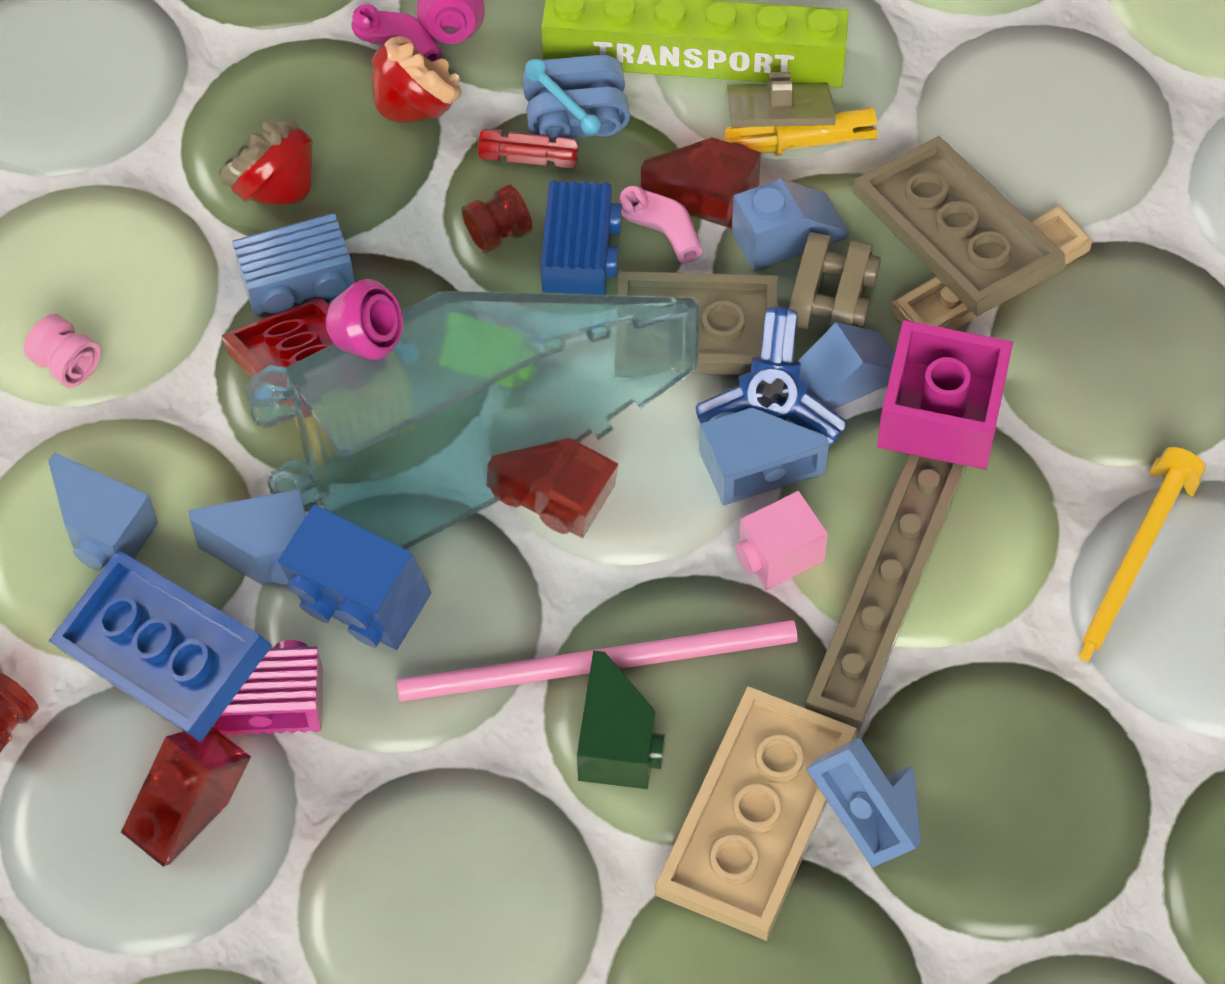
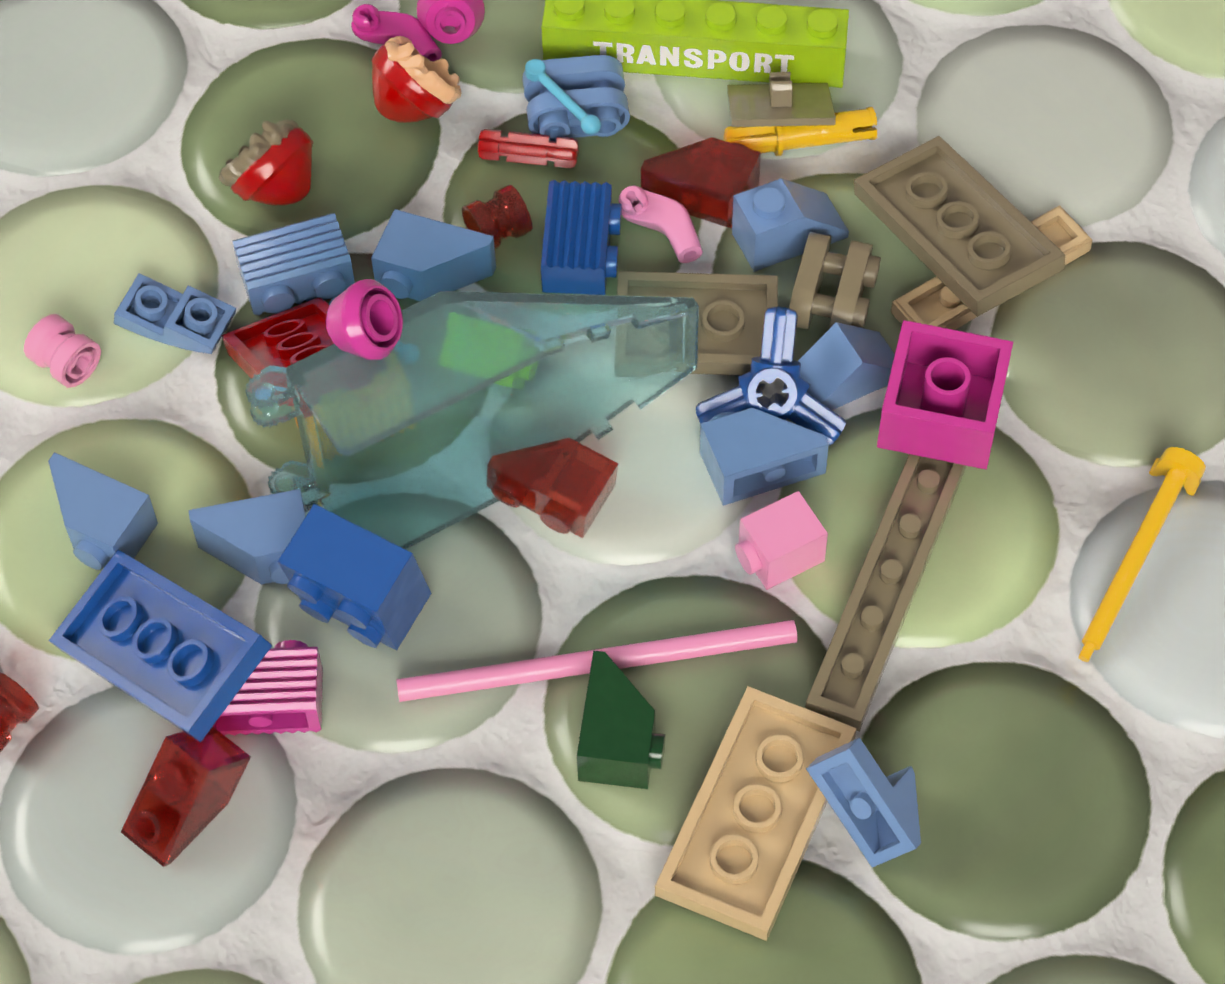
none -> medium blue slope [114,273,236,354]
none -> medium blue slope [371,209,496,302]

